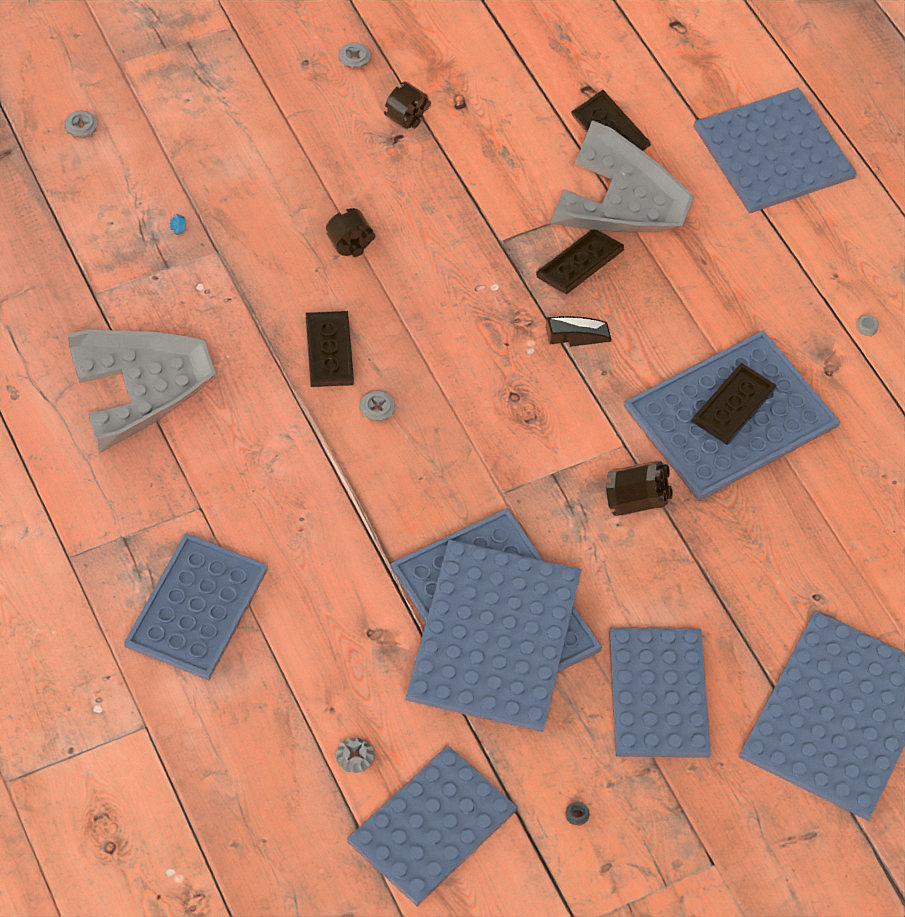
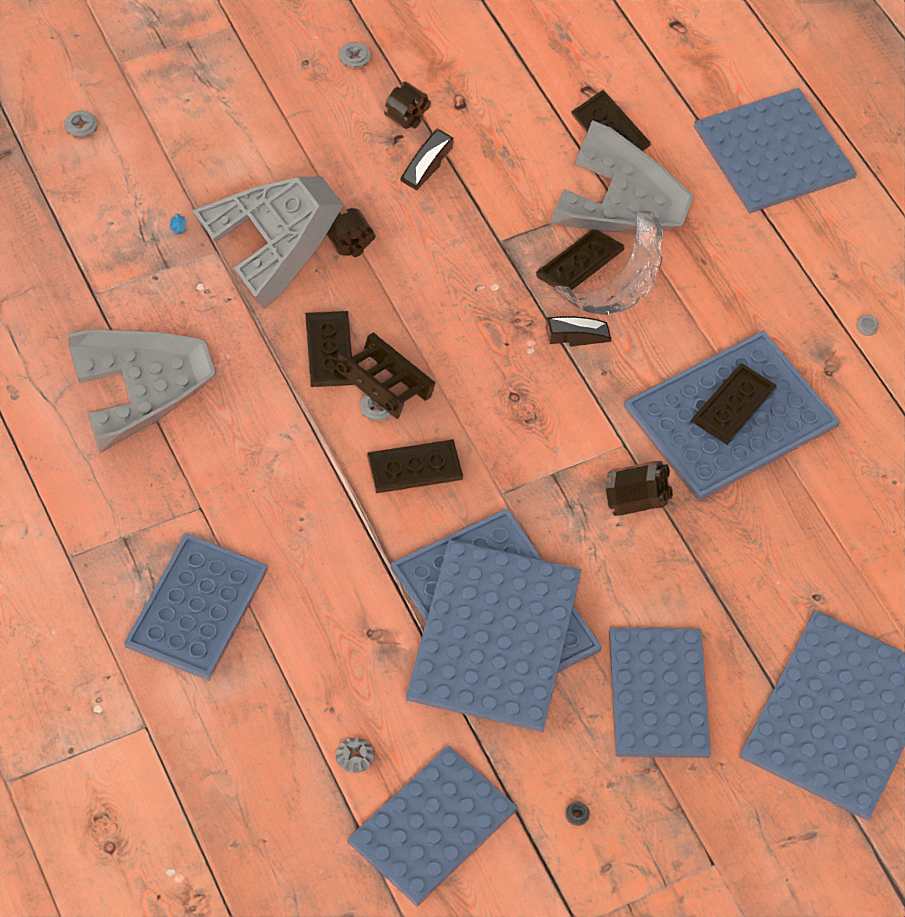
none -> light grey piece [192,177,344,308]
none -> dark brown fence [335,332,436,419]
none -> dark brown plate [367,439,463,493]
none -> slope [400,128,454,191]
none -> clear windscreen [553,211,663,315]

